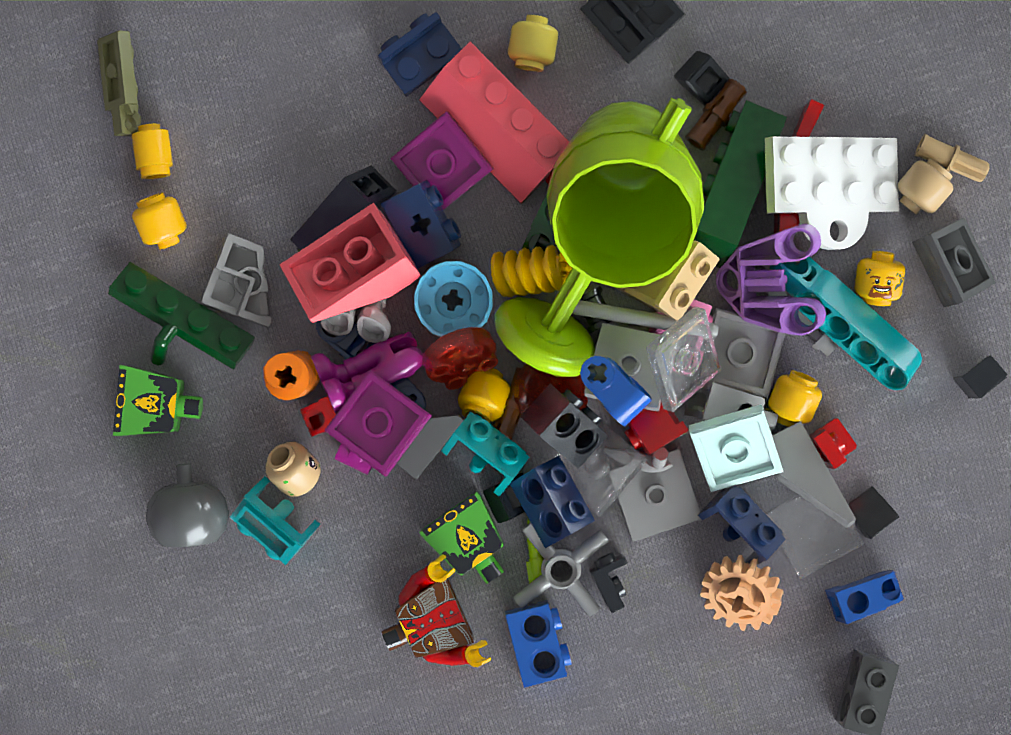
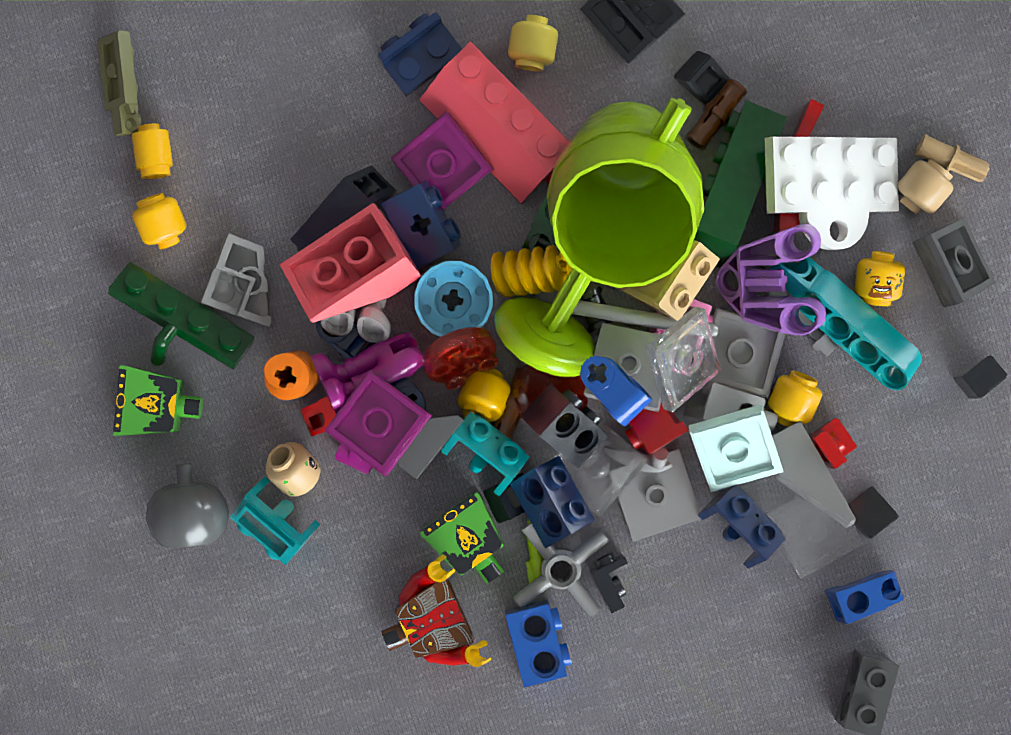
light nougat gear [700,555,783,631] -> none

